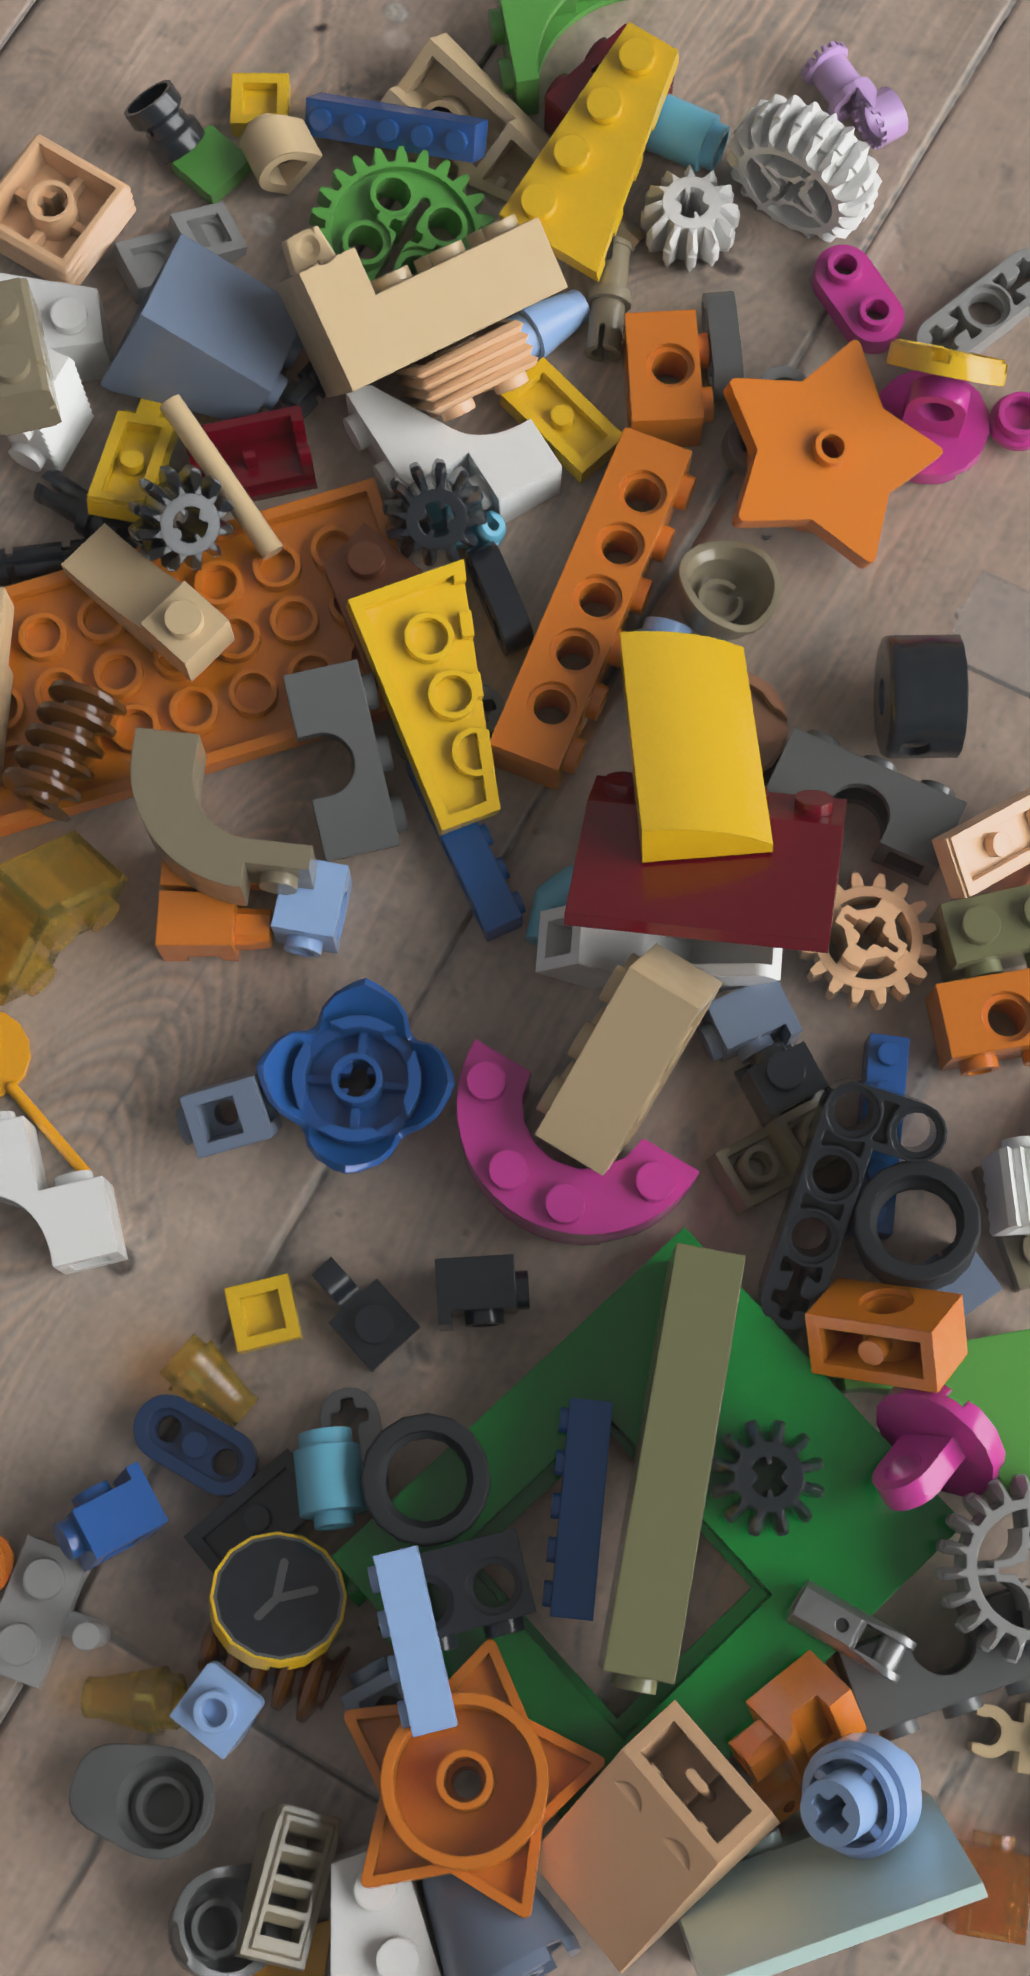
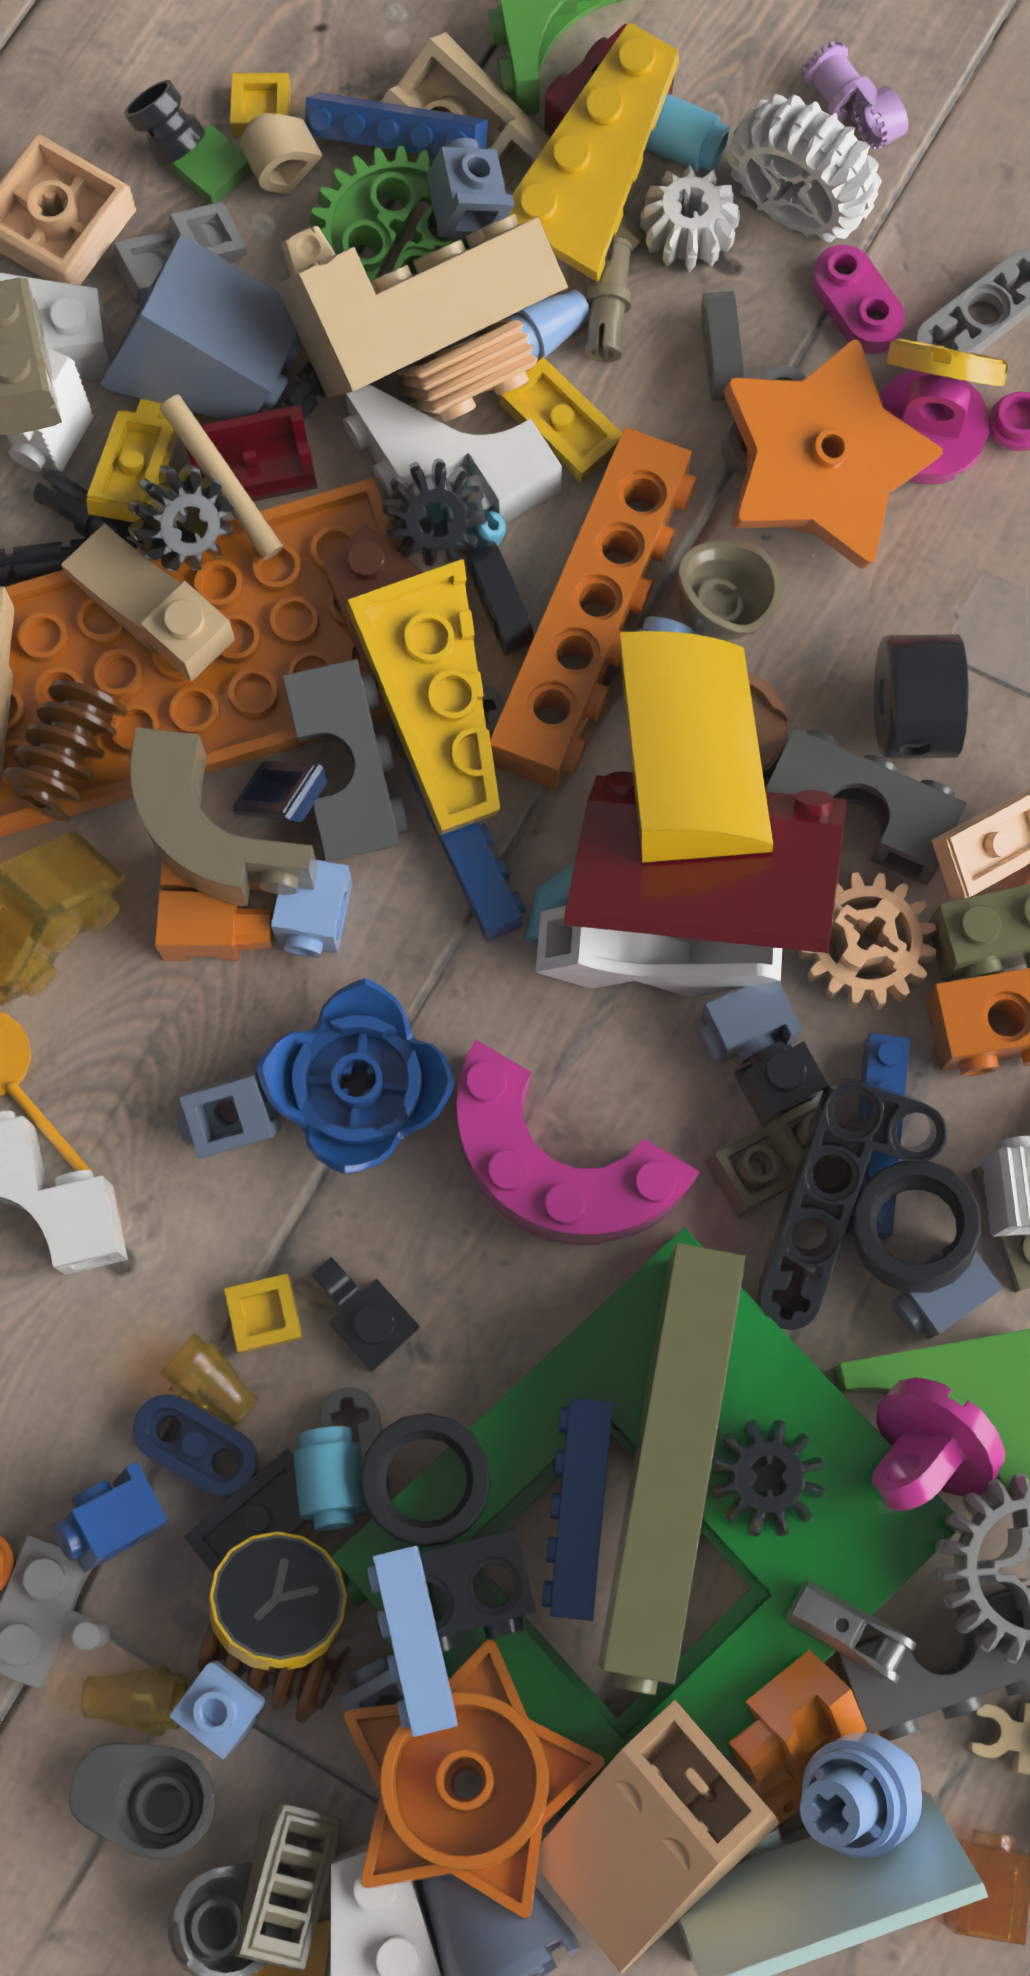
black brick [435,1254,530,1331] -> none
tan brick [535,943,723,1176] -> none
orange brick [622,309,714,447] -> none
orange brick [805,1277,968,1393] -> none
none -> dark blue tile [232,761,327,822]
none -> sand blue brick [426,138,514,238]

